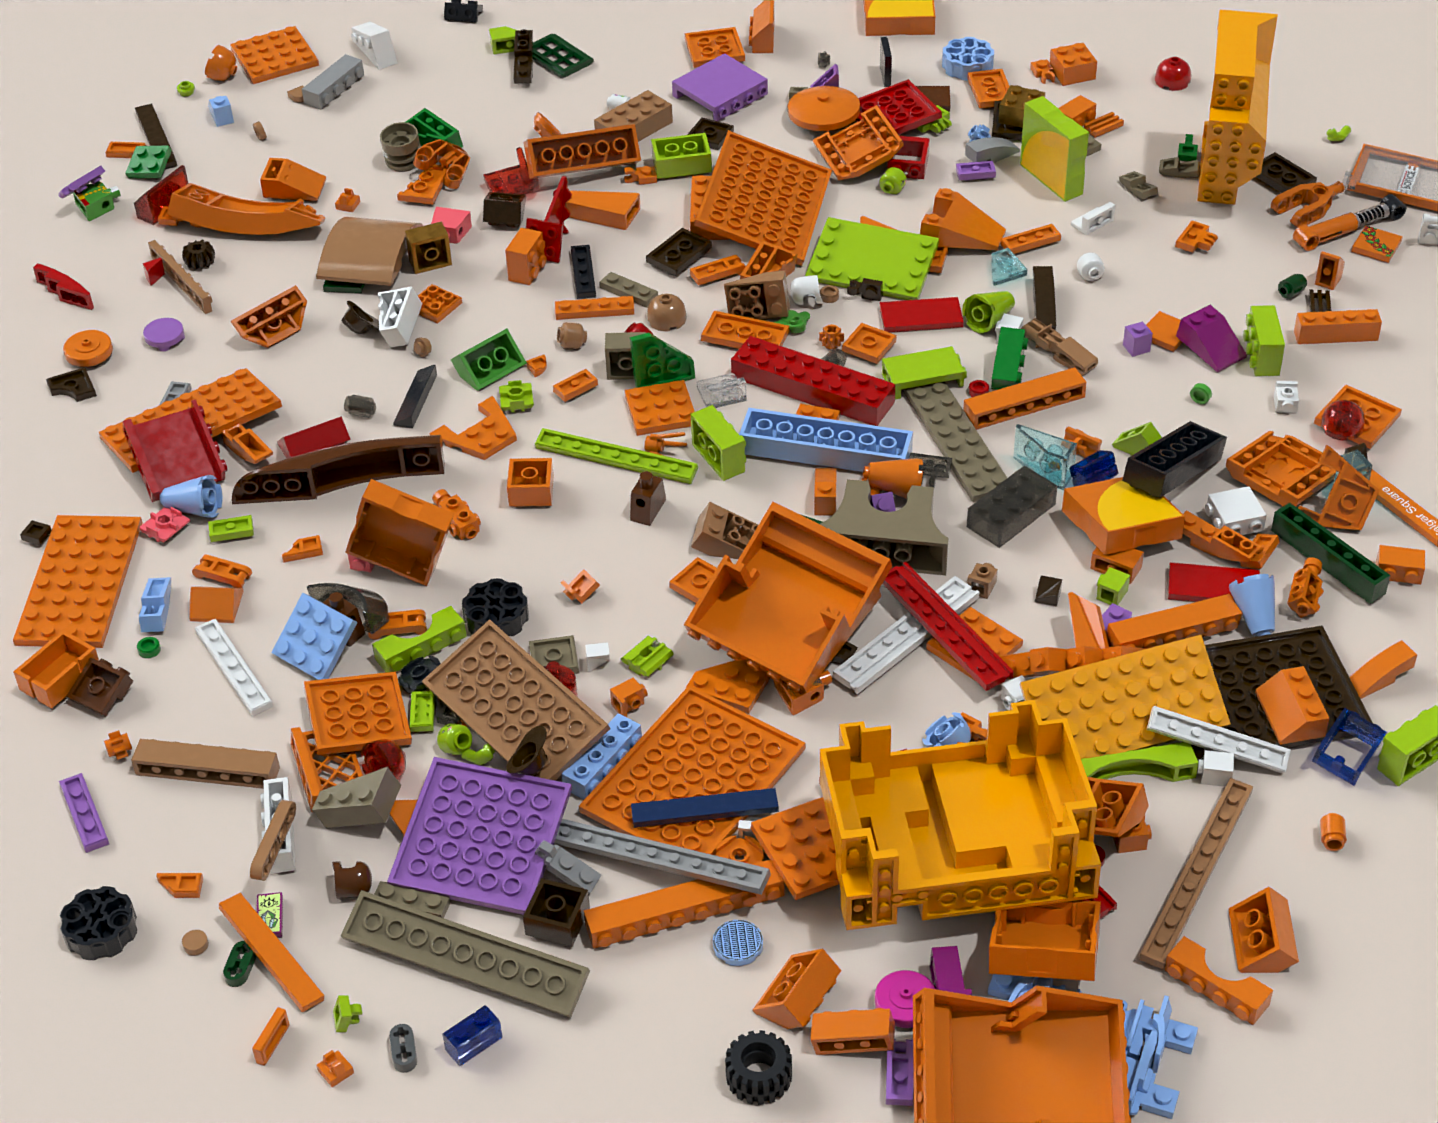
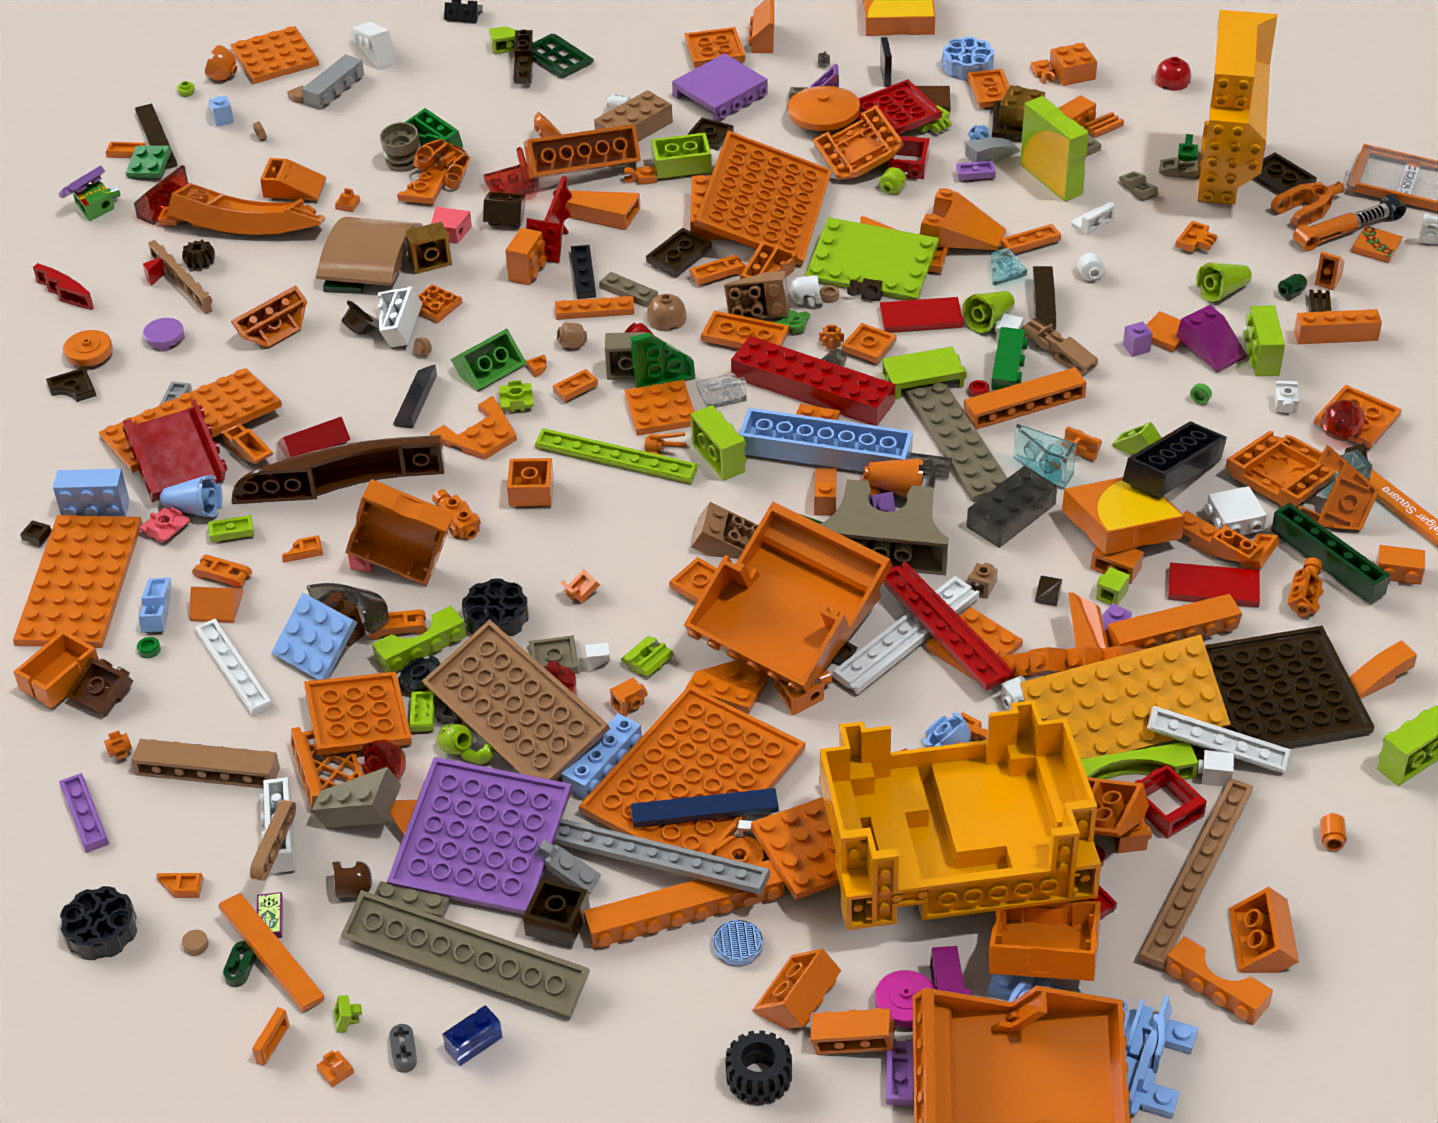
clear smoke brick [344,394,376,418] -> none
dark brown piece [506,726,547,777] -> none
reddish brown torso [630,471,666,526] -> none
clear blue brick [1069,450,1119,487] -> none
light blue cone [1229,574,1275,636] -> none
orange slope [1255,666,1329,745] -> none
clear blue window [1312,708,1387,786] -> none
lime arm [1326,125,1351,142] -> none
none -> light blue brick [53,469,130,516]
none -> red window [1134,764,1207,839]
none -> lime cone [1196,262,1252,302]

